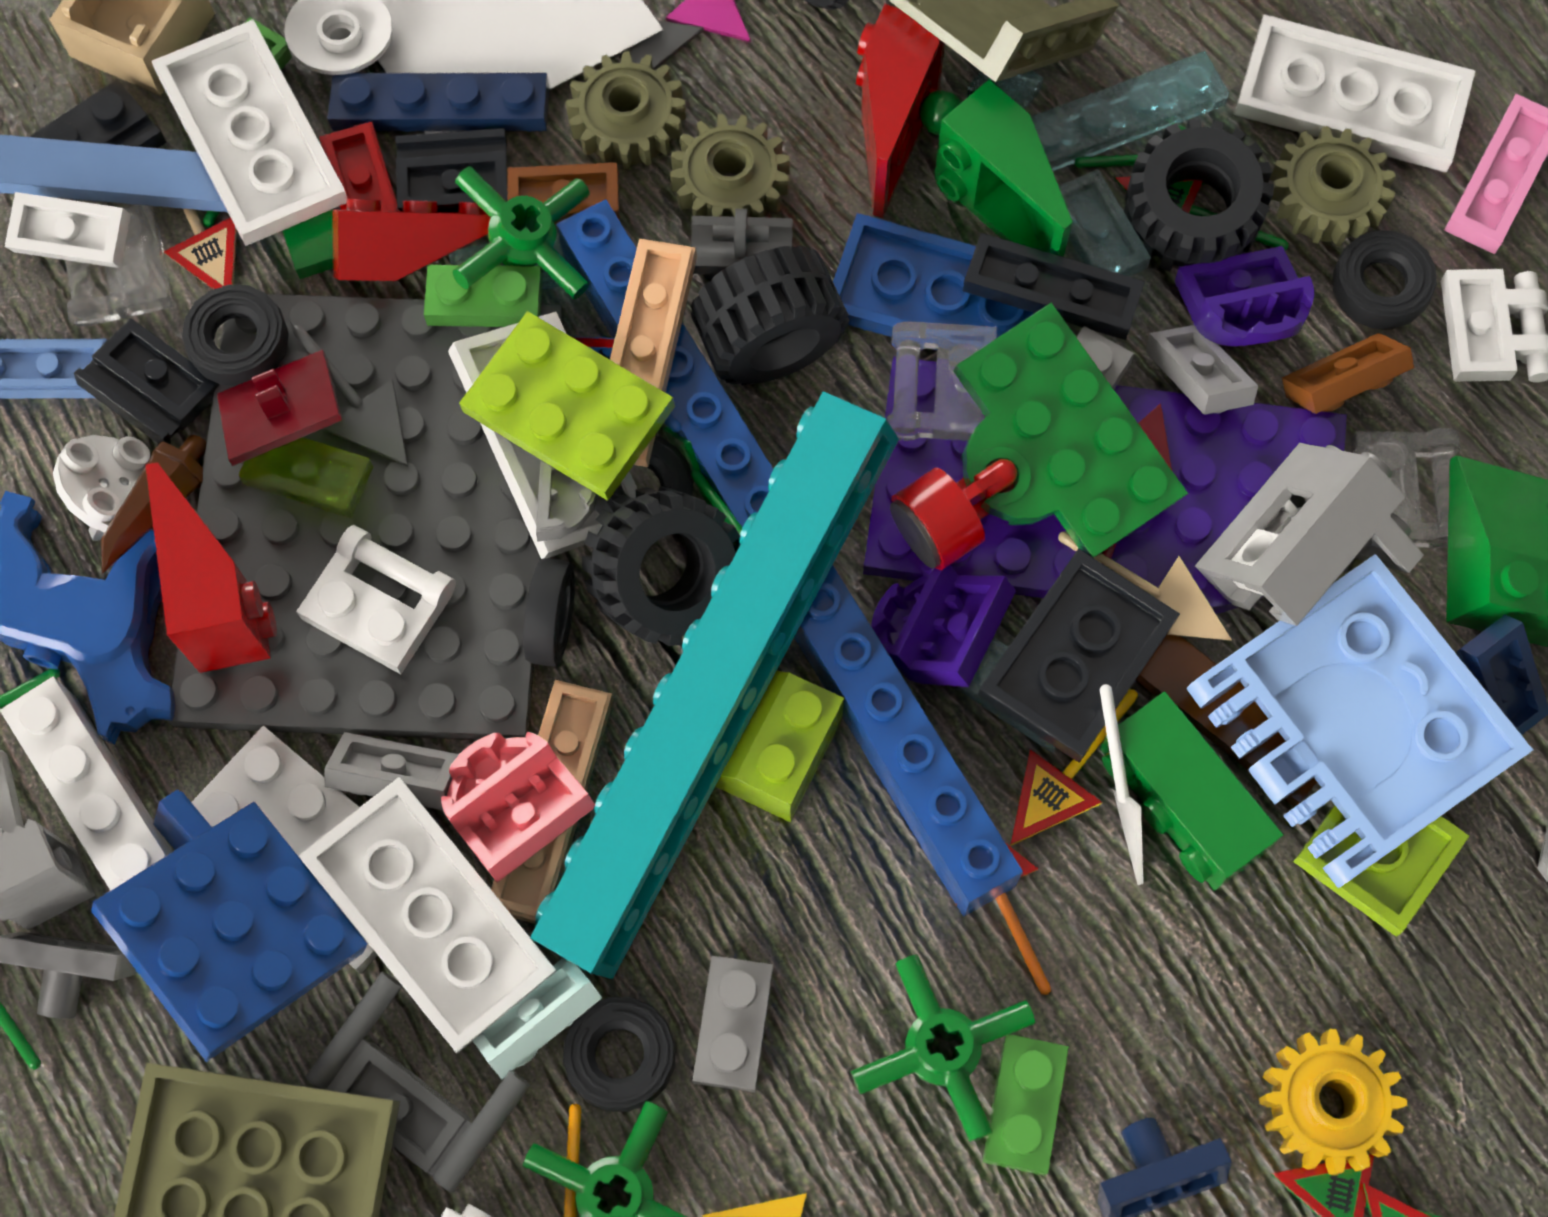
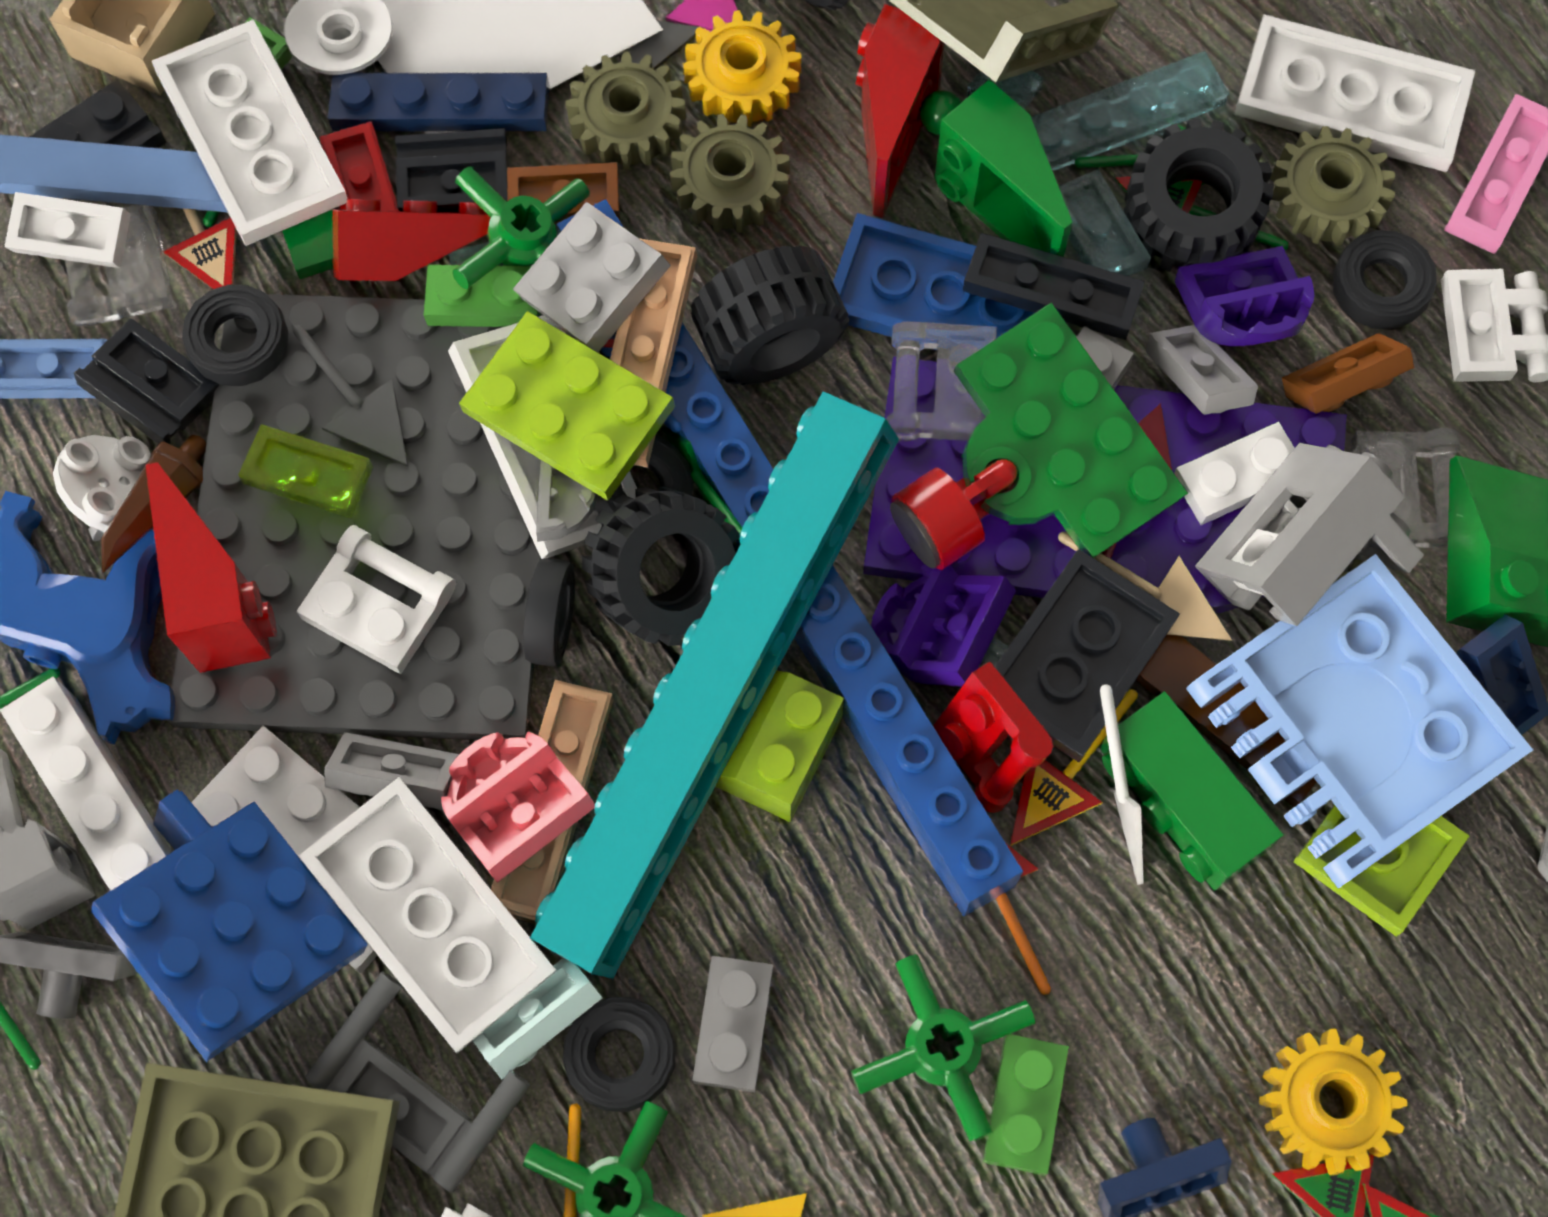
dark red piece [217,349,342,466] -> none
dark grey hips [691,208,793,279] -> none
none -> light grey plate [513,202,671,352]
none -> yellow gear [683,10,801,127]
none -> red plate [933,662,1053,813]
none -> white plate [1174,422,1295,525]

